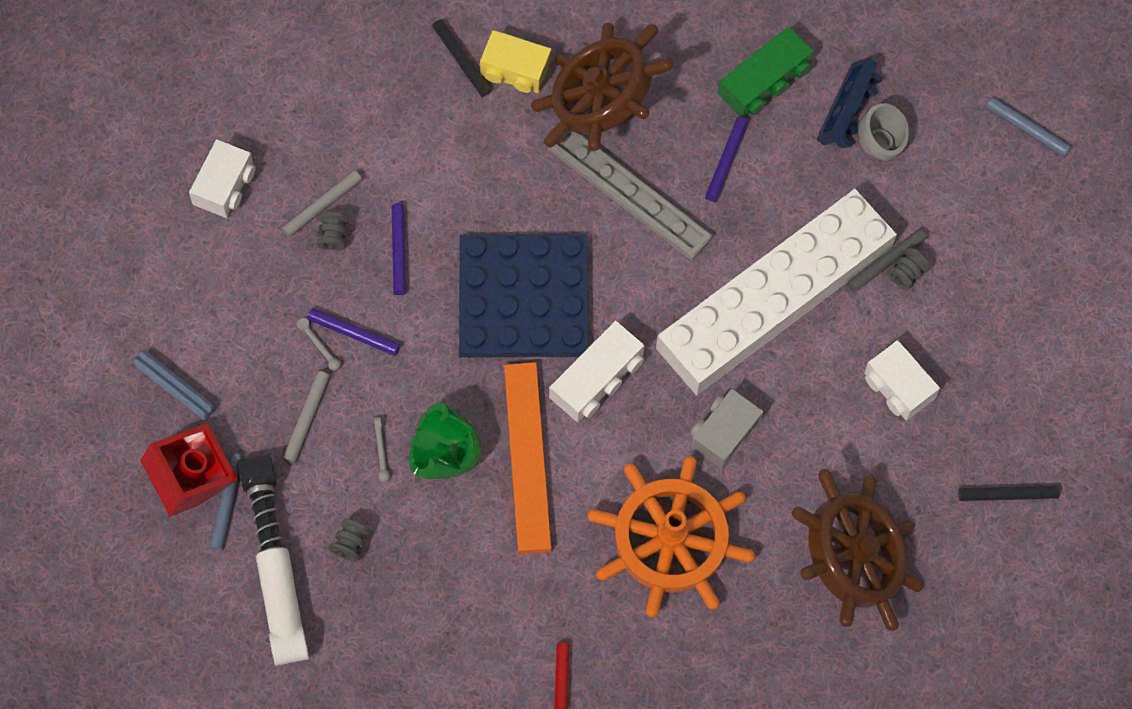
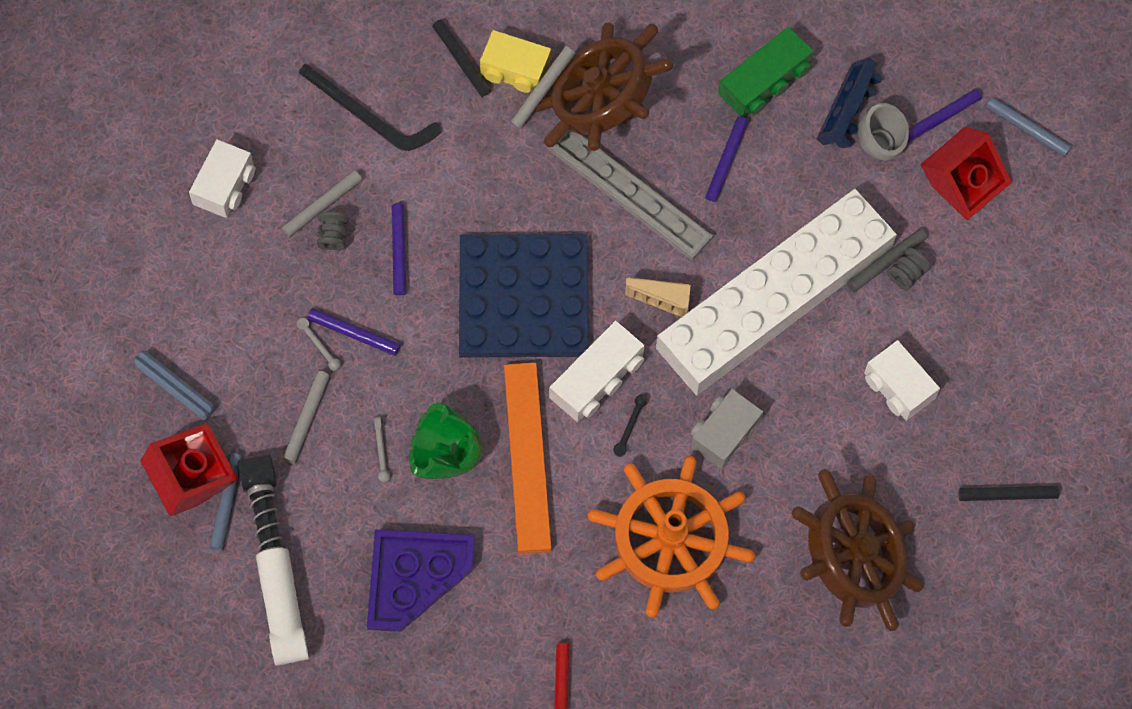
dark grey bush [328,518,370,562] -> none
none -> black piece [299,64,441,151]
none -> dark purple plate [367,529,475,632]
none -> light grey bar [511,45,576,128]
none -> black hinge [613,395,647,457]
none -> tan slope [625,277,691,317]
none -> dark purple bar [907,89,982,144]
none -> red slope [921,127,1012,220]

